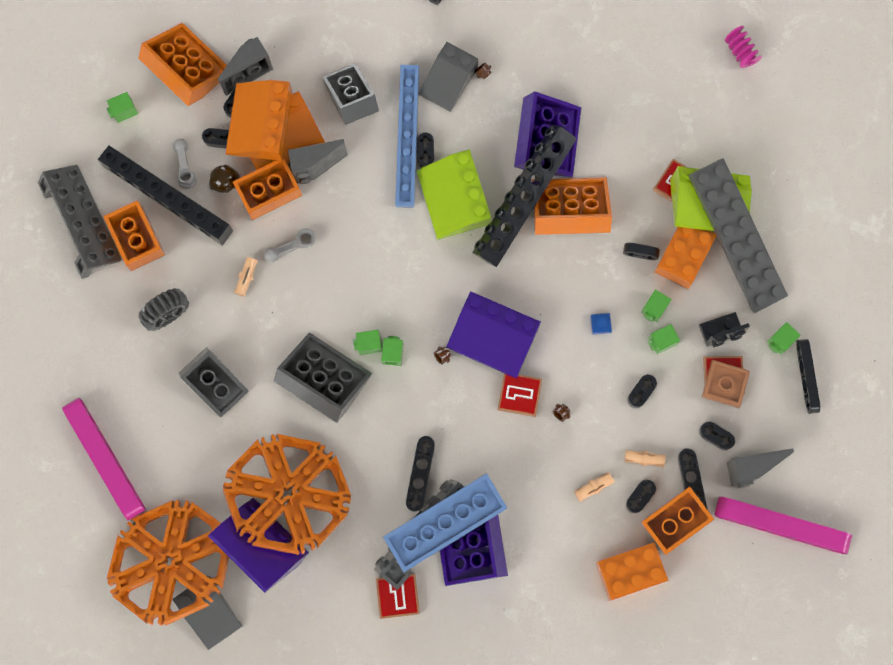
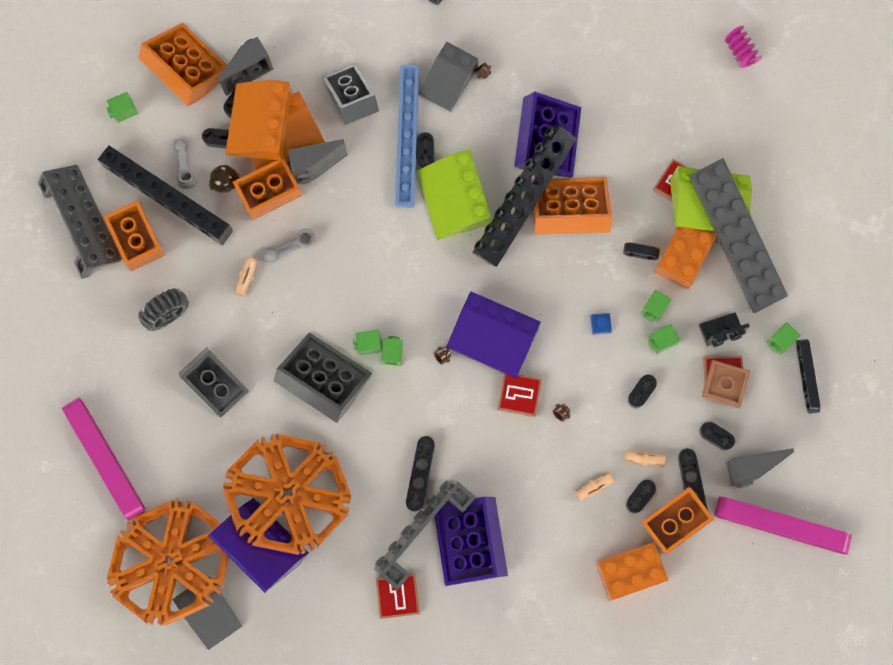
medium blue plate [383,474,507,572] -> none

